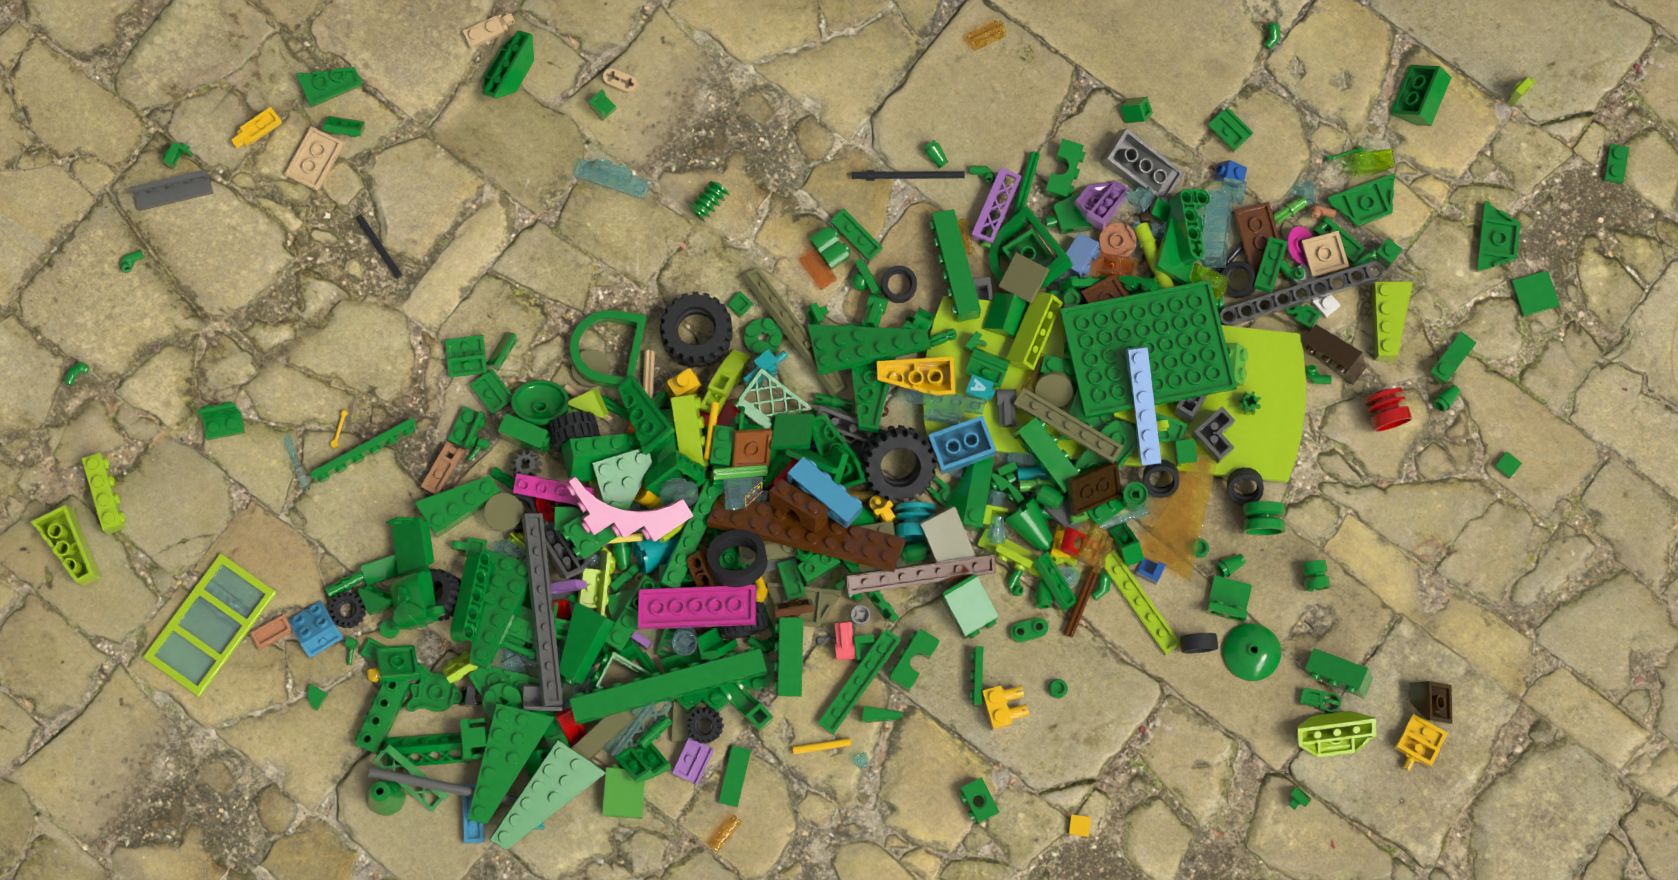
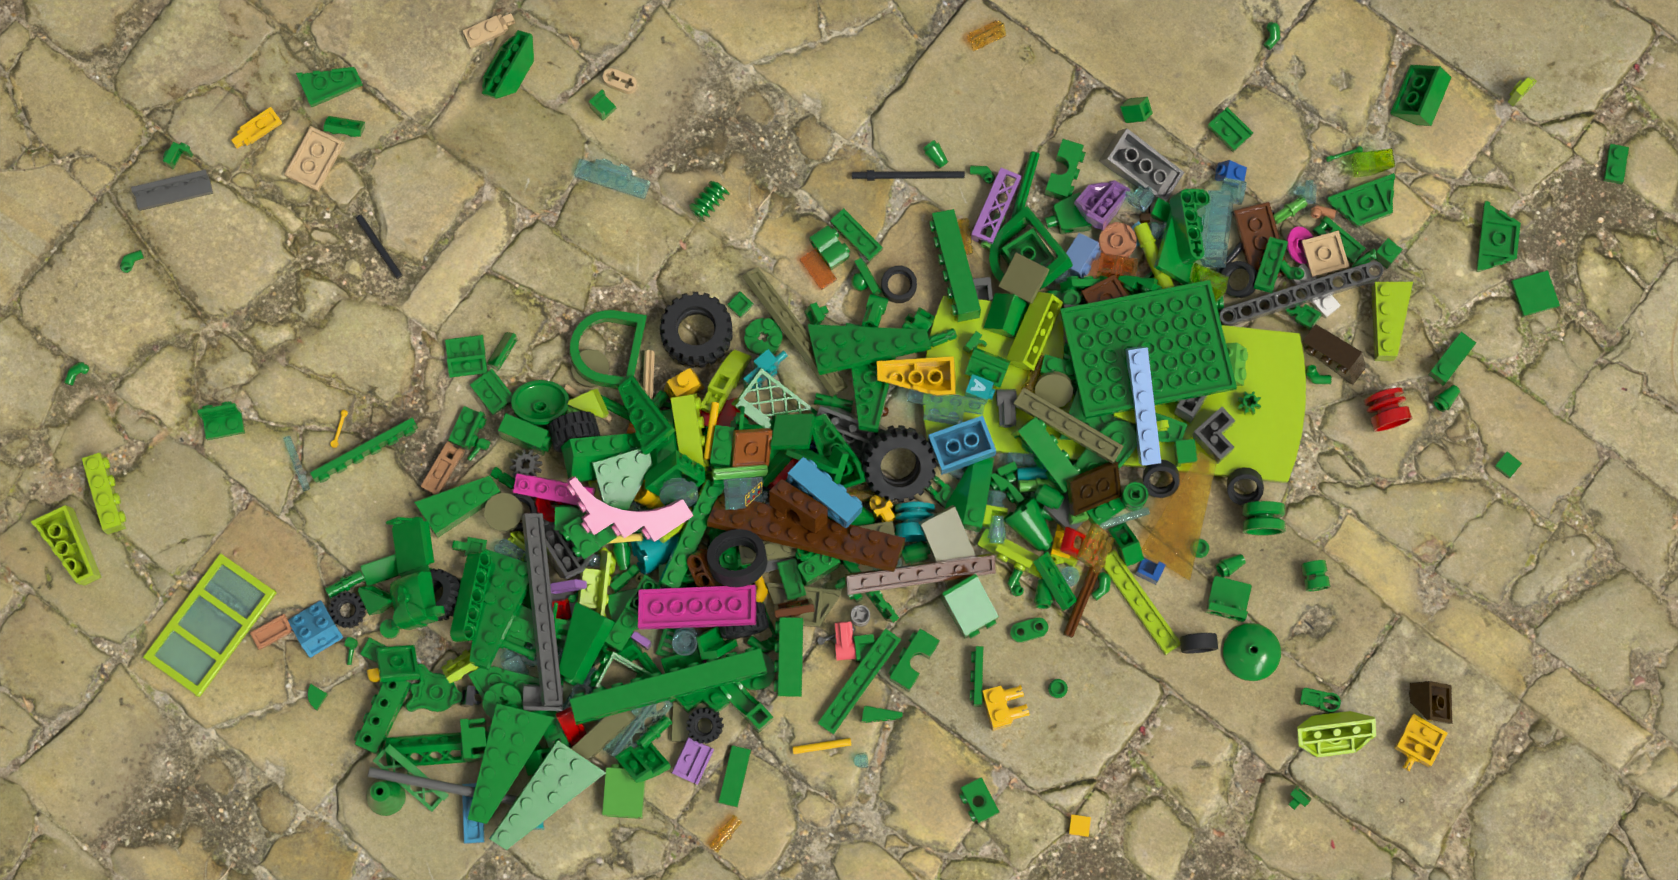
green wedge [1305,648,1373,699] -> none

